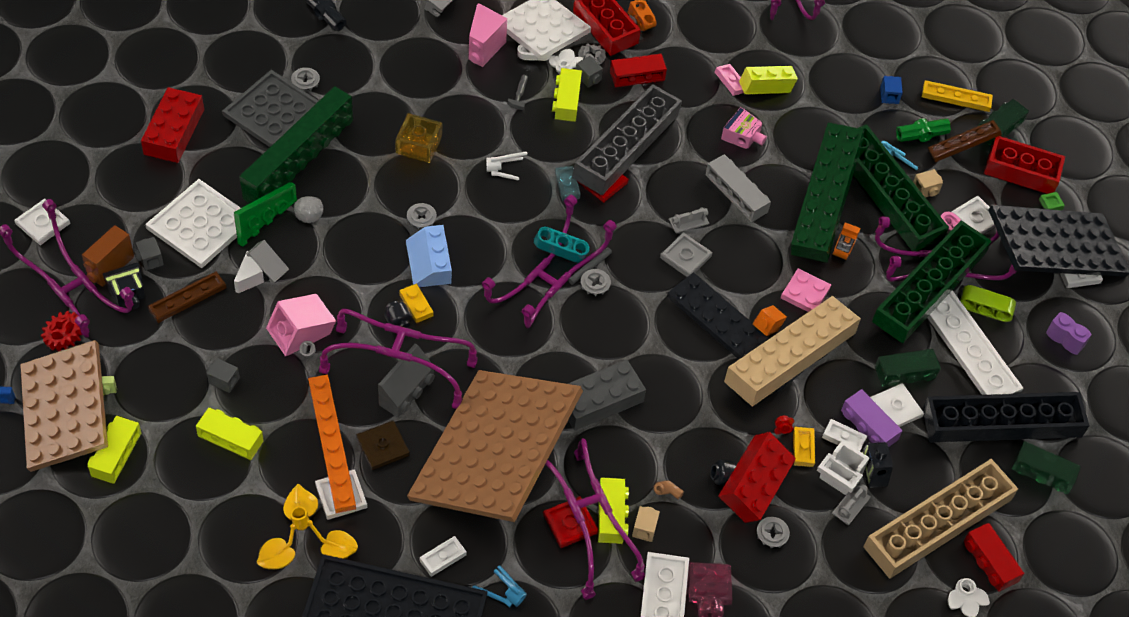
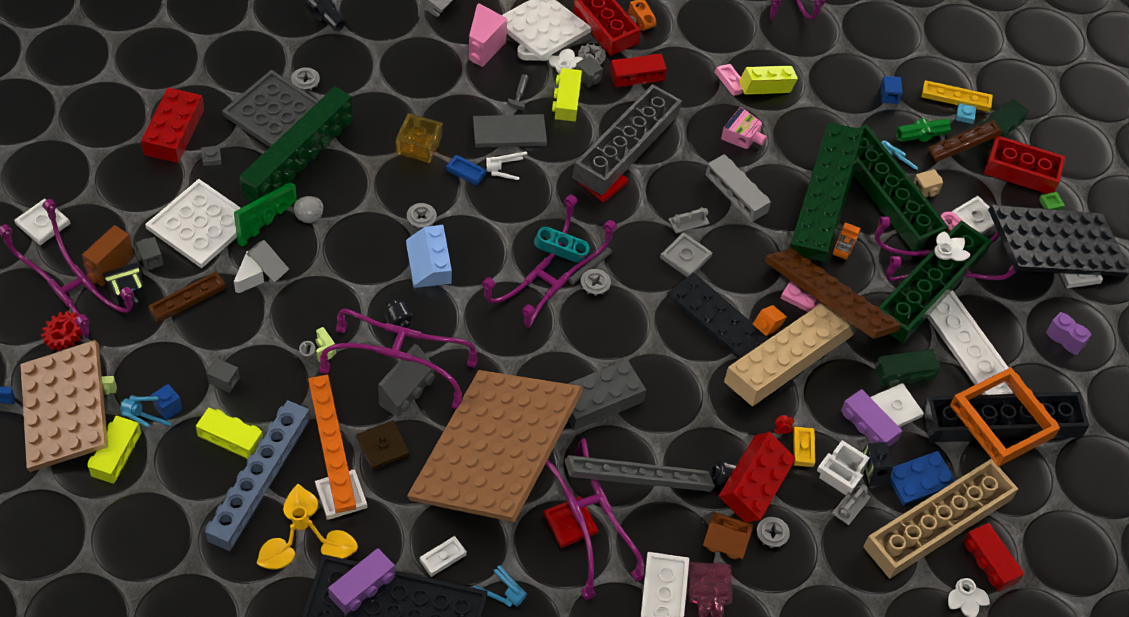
bright pink slope [266,294,336,356] -> none
yellow plate [399,284,433,323] -> none
clear light blue plate [555,166,581,201] -> none
neon yellow brick [598,478,629,544] -> none
tan brick [632,506,660,542] -> none
medium nougat arm [654,481,684,500] -> none
white plate [822,419,867,451] -> none
lime beam [960,285,1016,322] -> none
clear green brick [1012,441,1081,494] -> none
none -> dark azure plant [120,395,172,428]
none -> blue brick [151,384,183,421]
none -> dark grey plate [201,146,222,166]
none -> sand blue brick [205,400,310,551]
none -> yellowish green bracket [315,327,336,362]
none -> medium lavender brick [328,548,395,614]
none -> blue tile [446,155,487,186]
none -> dark grey tile [473,114,547,148]
none -> dark grey plate [565,455,715,492]
none -> dark orange slope [703,512,753,559]
none -> reddish brown plate [764,249,901,339]
none -> blue plate [889,451,956,506]
none -> white plate [934,231,970,261]
none -> orange window [950,367,1060,467]
none -> medium azure plate [956,103,976,124]

